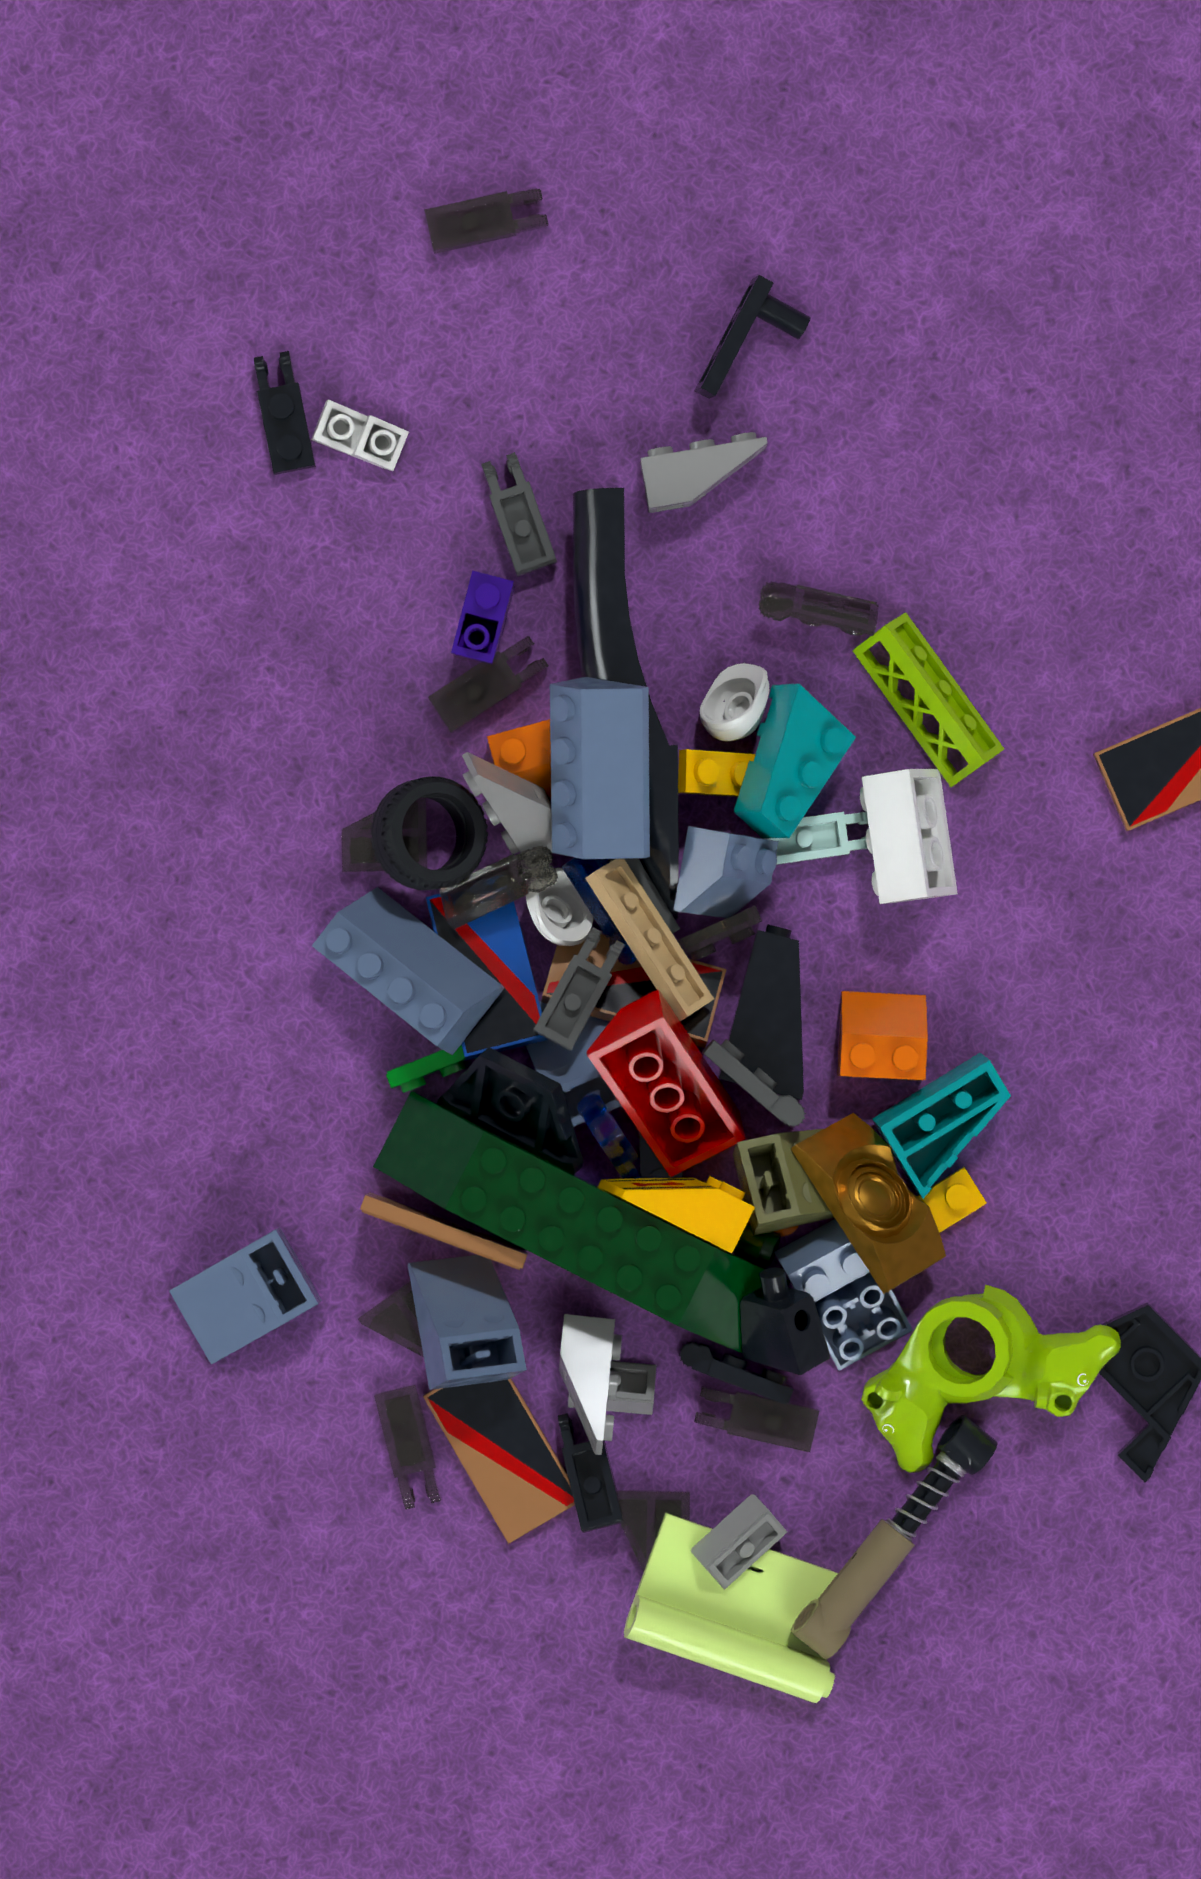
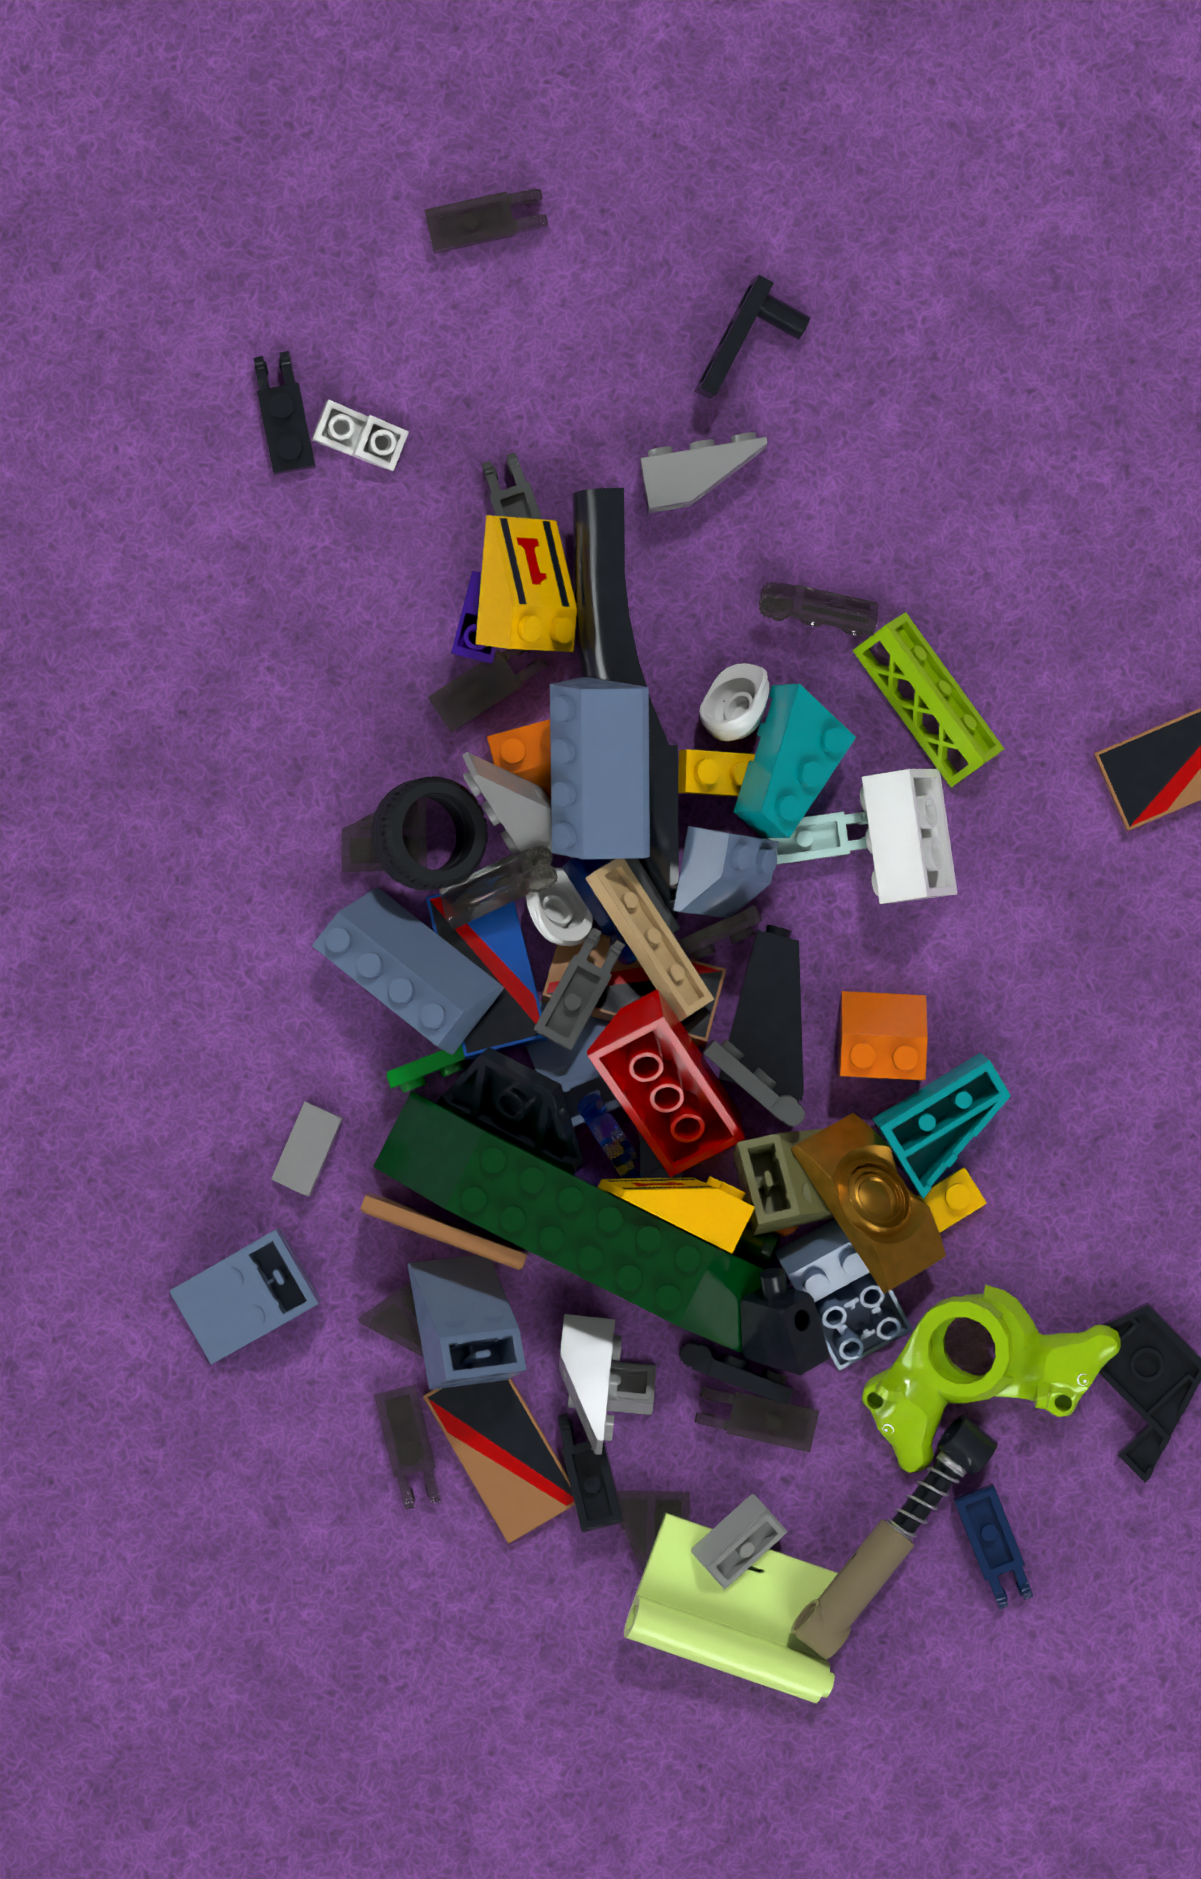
none -> light grey slope [271,1101,343,1197]
none -> yellow slope [475,515,577,652]
none -> dark blue hinge [953,1484,1033,1610]

